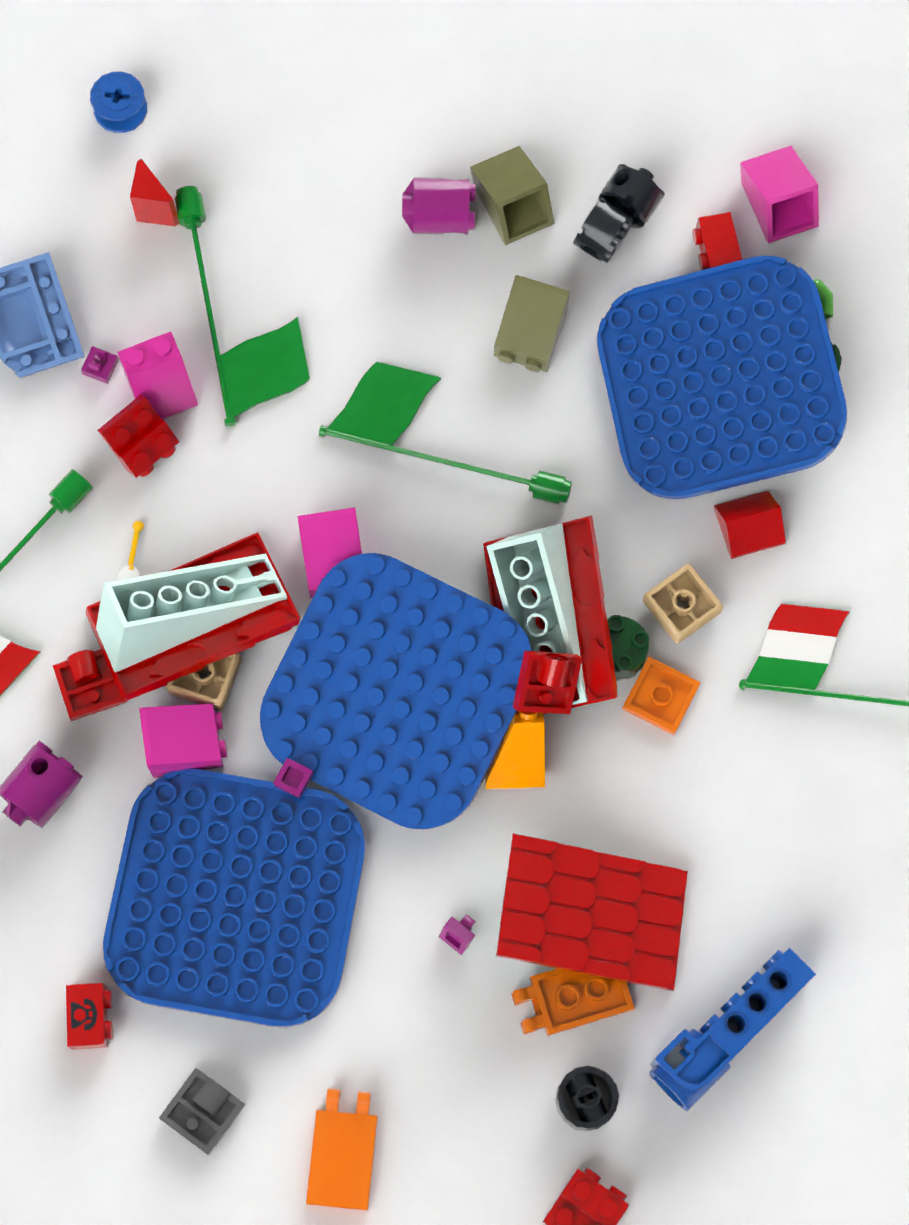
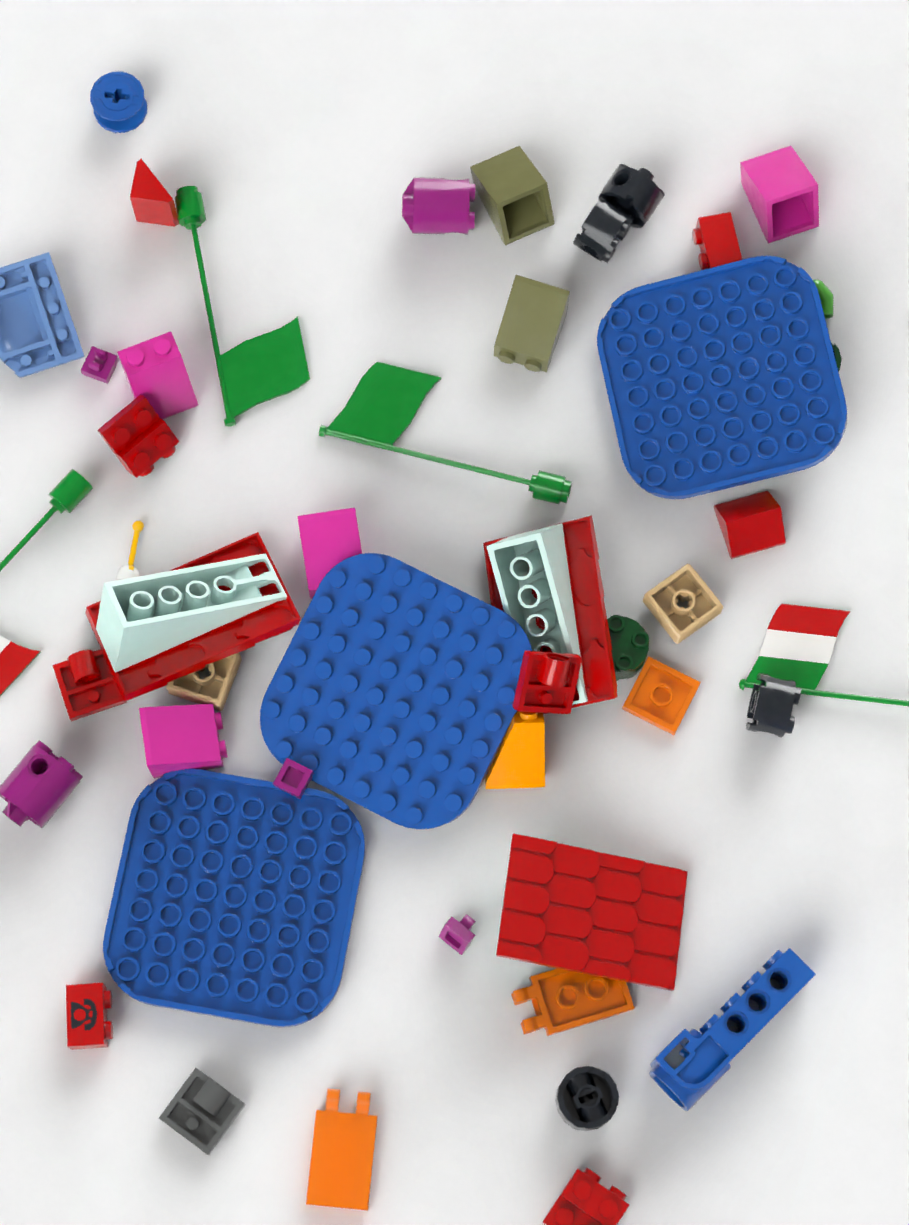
none -> black brick [746,673,801,738]

